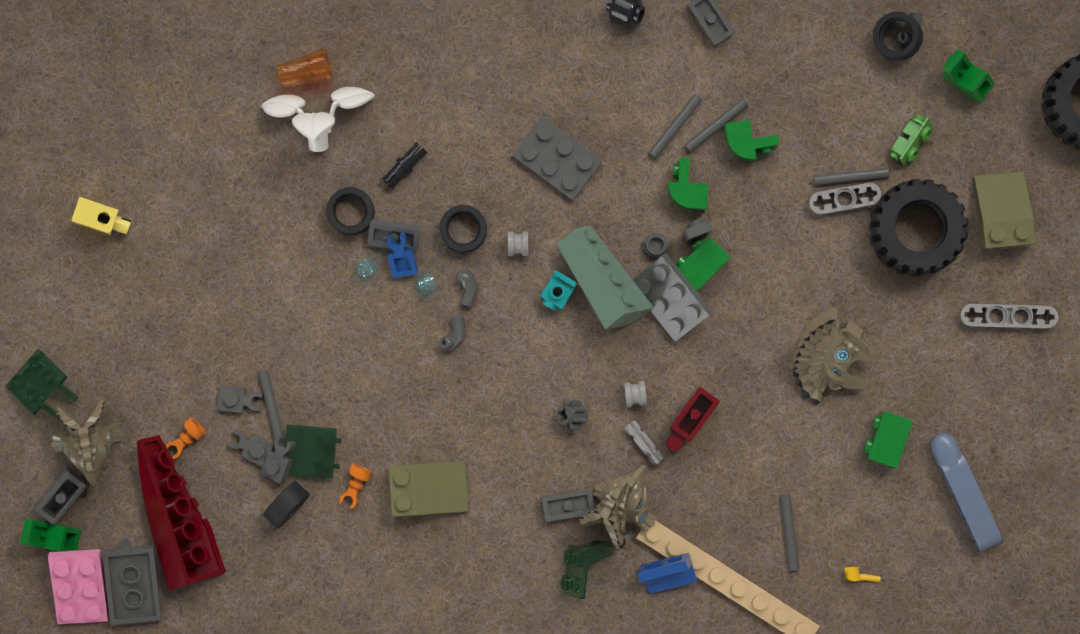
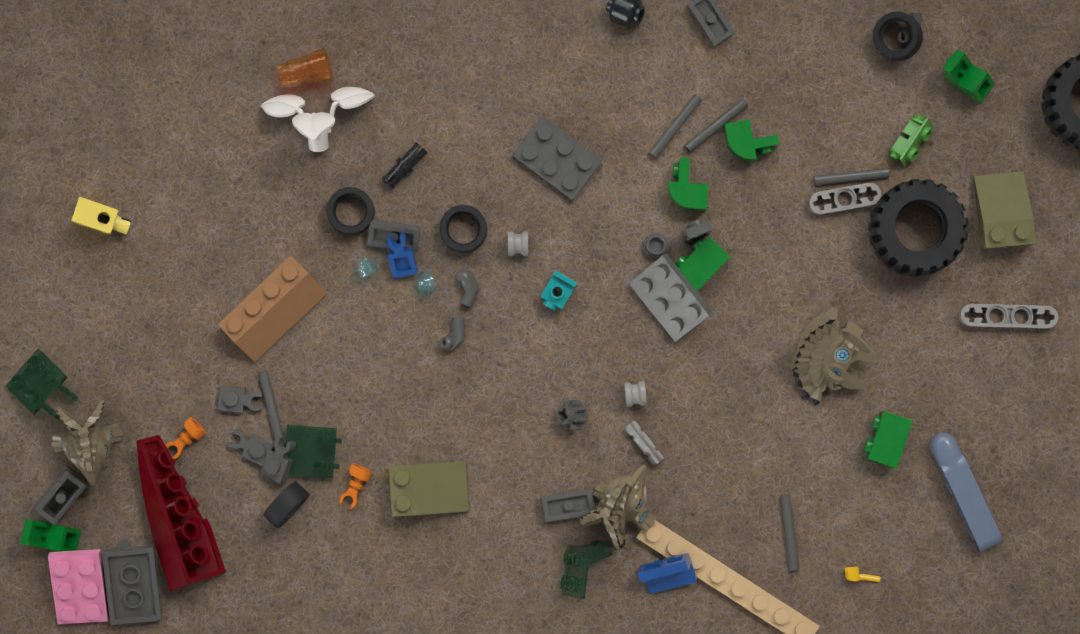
sand green wedge [557,226,654,329] -> none
dark red brick [666,386,720,451] -> none
none -> medium nougat slope [217,255,328,362]

